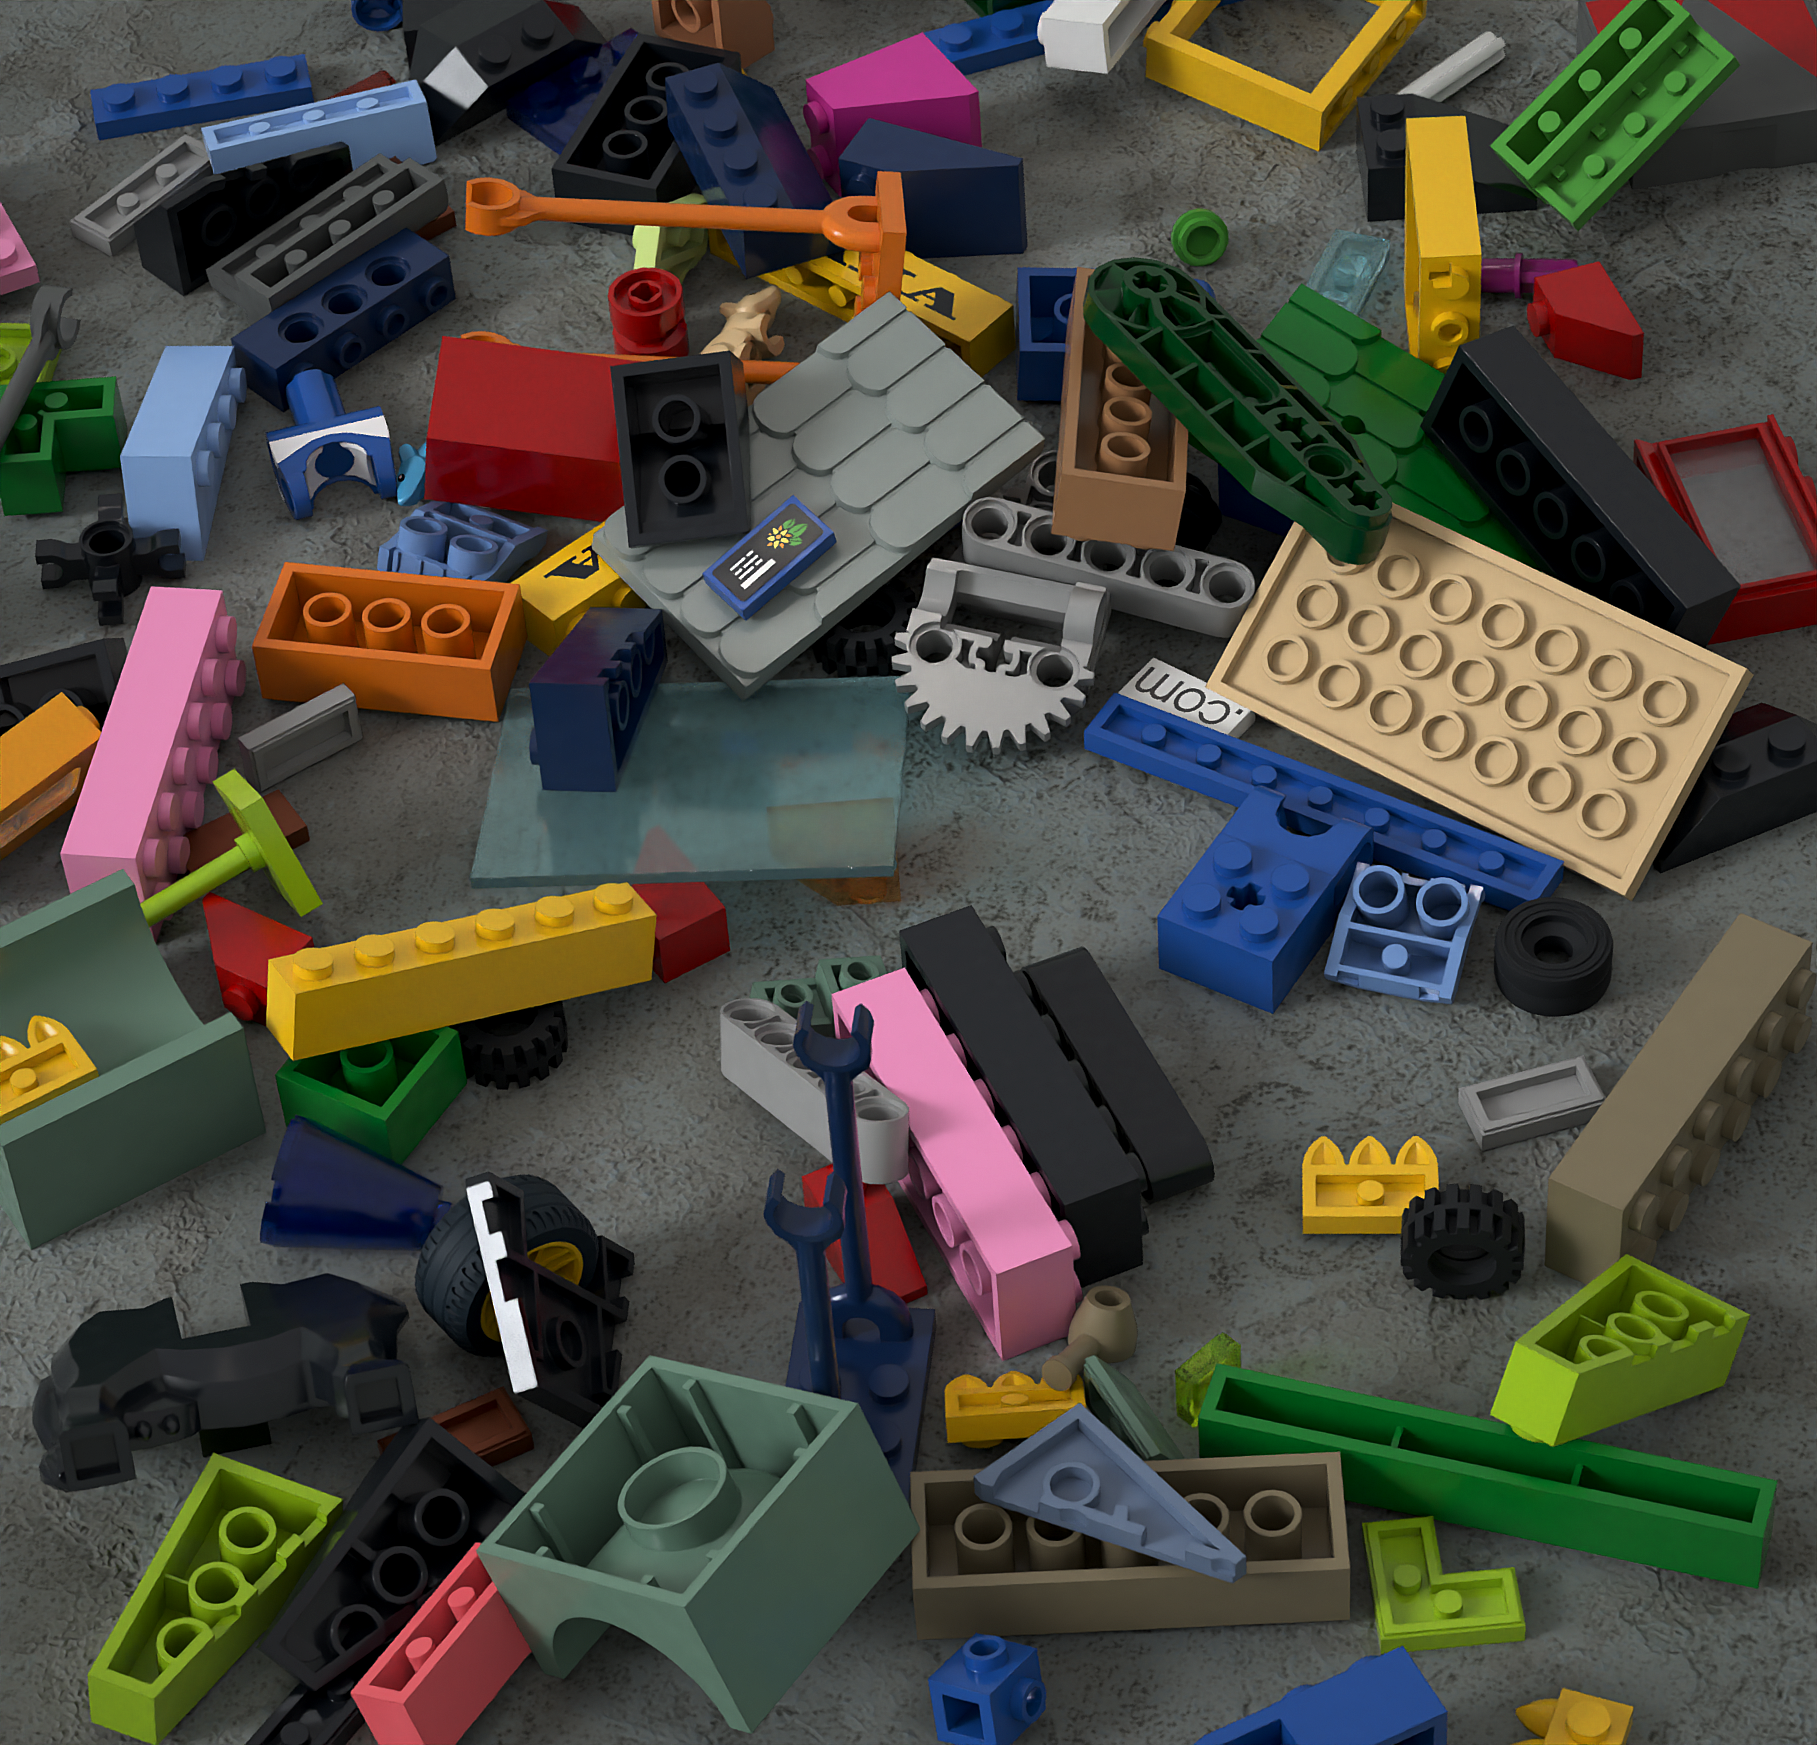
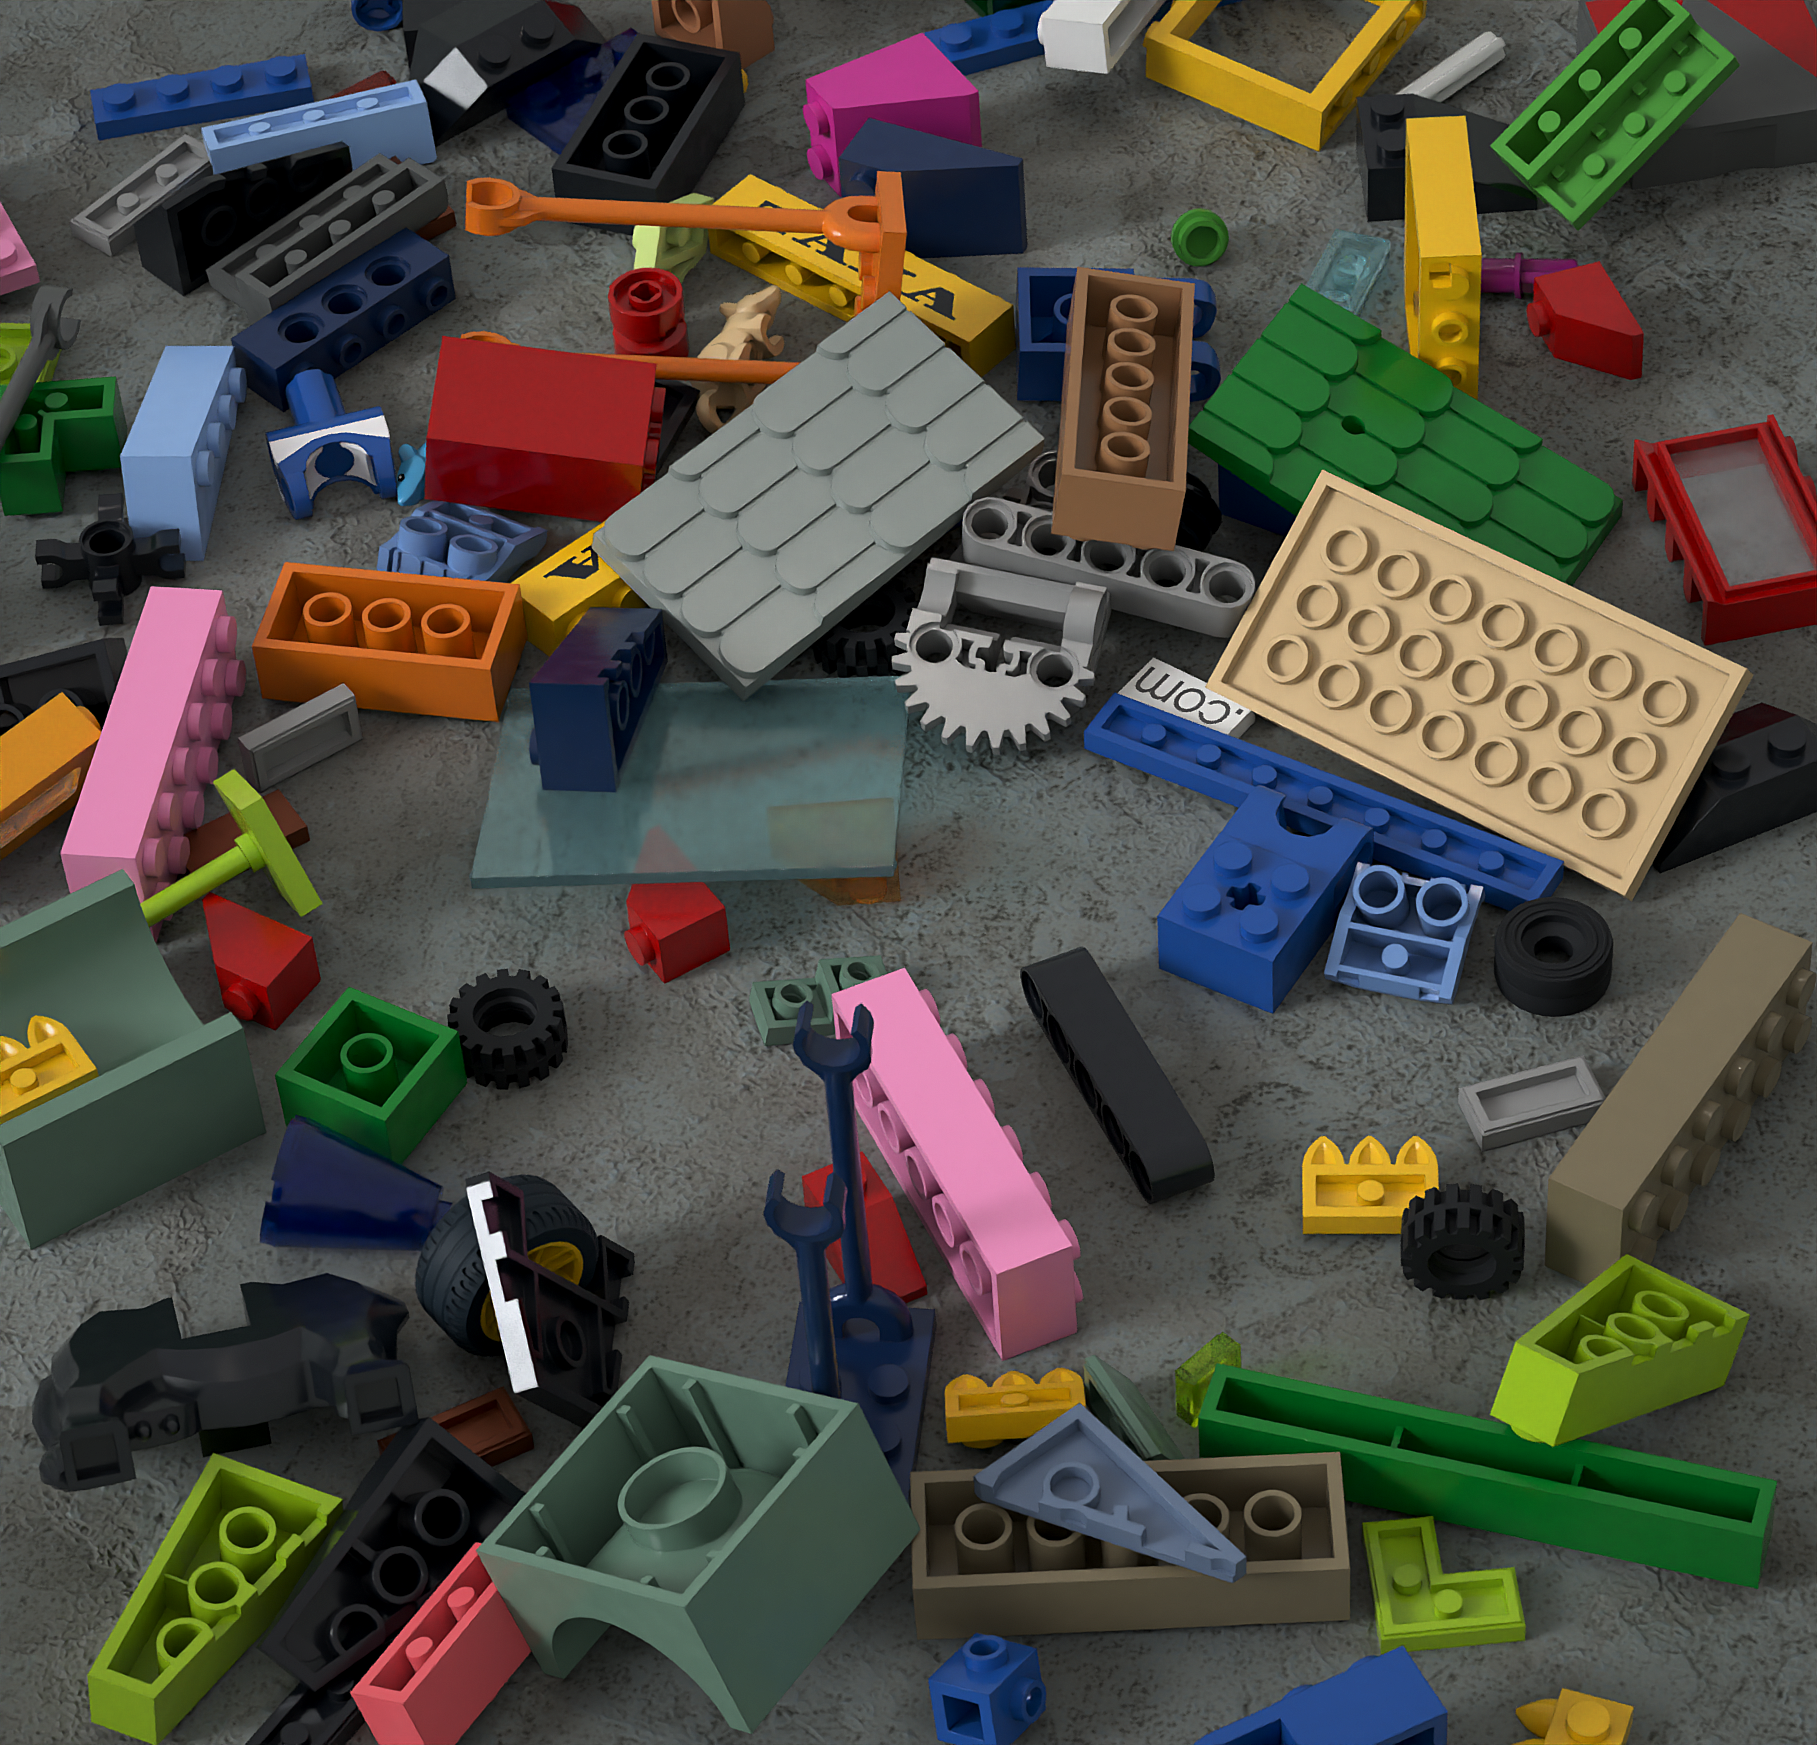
yellow brick [266,882,657,1061] -> none
black slope [610,350,751,549] -> none
dark blue slope [665,63,847,279] -> none
tile [702,495,837,621] -> none
light grey beam [720,998,909,1184] -> none
black brick [899,905,1149,1288] -> none
dark tan bar [1042,1285,1138,1391] -> none
dark green beam [1083,257,1393,565] -> none
black brick [1420,325,1741,649] -> none

